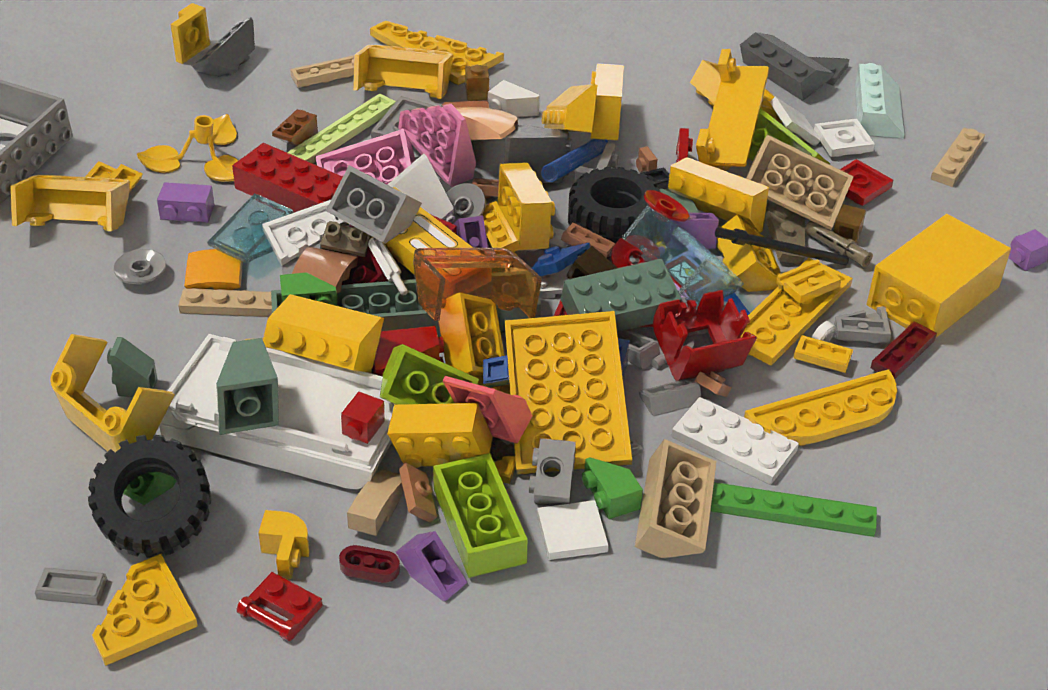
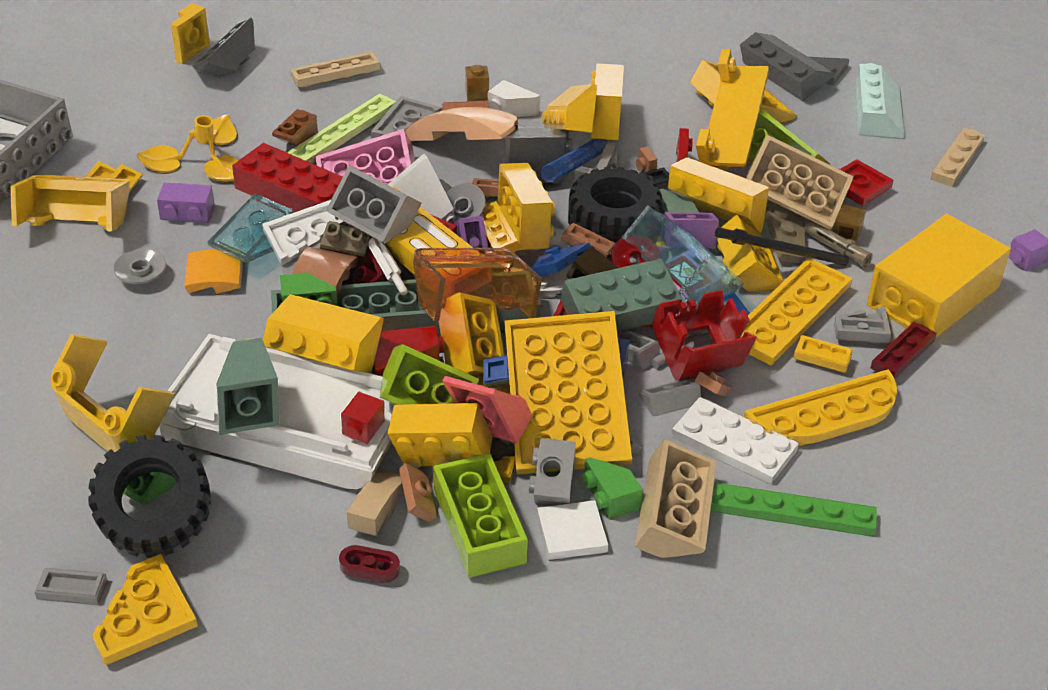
sand green slope [107,337,158,397] -> none
tan plate [178,288,272,317] -> none
red plate [236,572,323,641] -> none
yellow brick [258,510,310,580] -> none
yellow windscreen [353,45,453,99] -> none
yellow wing [370,21,504,85] -> none
medium lavender slope [396,531,468,601] -> none
bright pink slope [398,104,476,187] -> none
red dish [644,190,689,222] -> none
white tile [770,96,821,146] -> none
yellow plate [776,259,842,304] -> none
white tile [812,321,837,342] -> none
white plate [814,119,875,157] -> none

